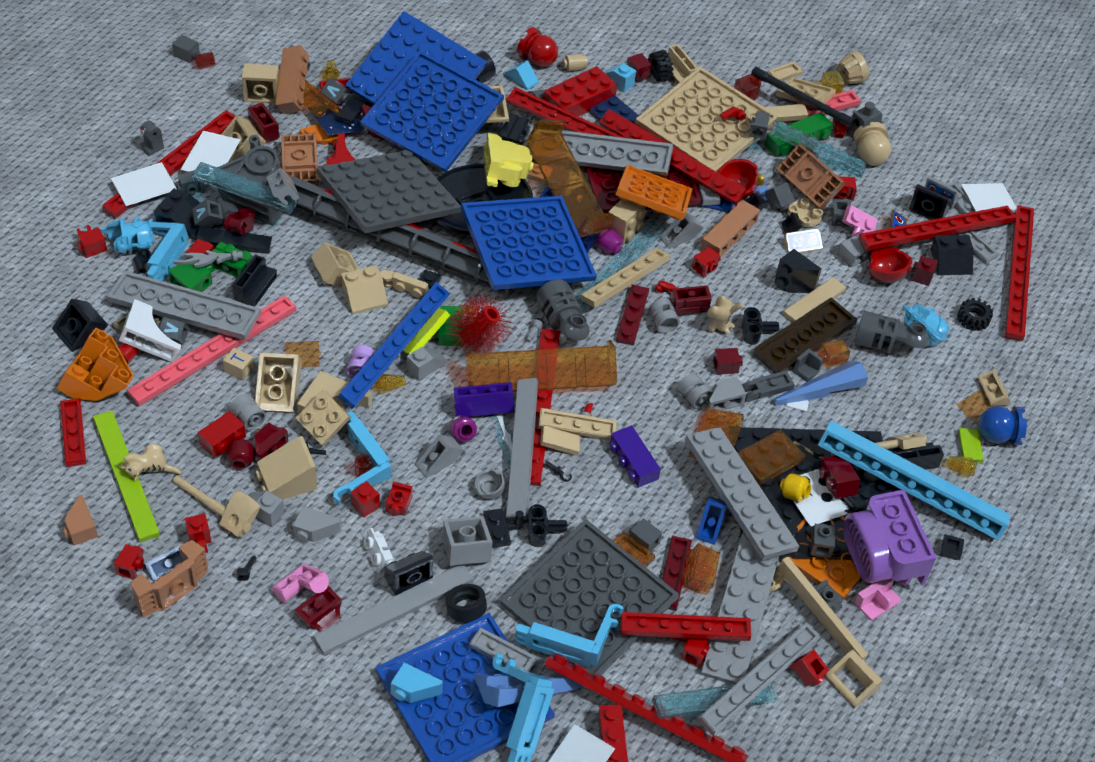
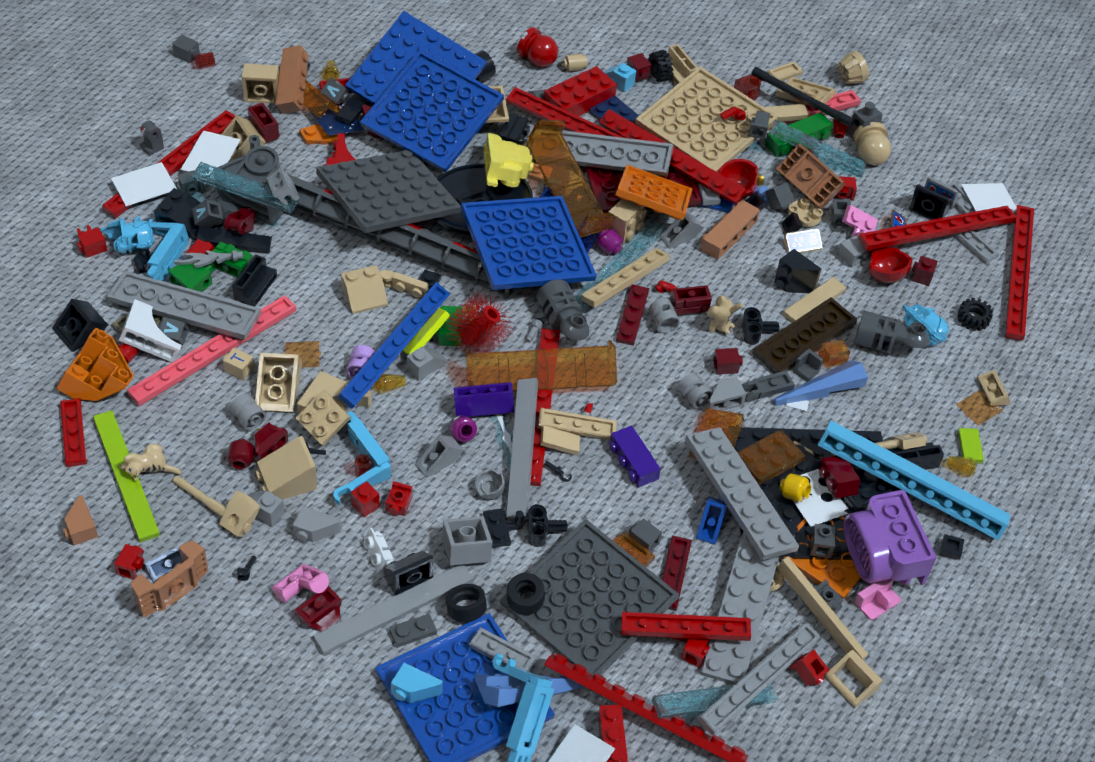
red brick [184,513,212,553] -> none
red brick [198,411,246,458] -> none
nougat plate [281,133,319,186] -> none
tan slope [311,242,359,286] -> none
medium azure slope [504,61,539,90] -> none
medium azure hinge [515,604,624,668] -> none
clear orange brick [682,543,720,595] -> none
red brick [692,247,721,278] -> none
clear yellow brick [820,71,845,94] -> none
black slope [930,235,973,276] -> none
blue tile [978,406,1027,445] -> none
none -> dark grey plate [389,614,437,648]
none -> black tyre [506,573,545,615]

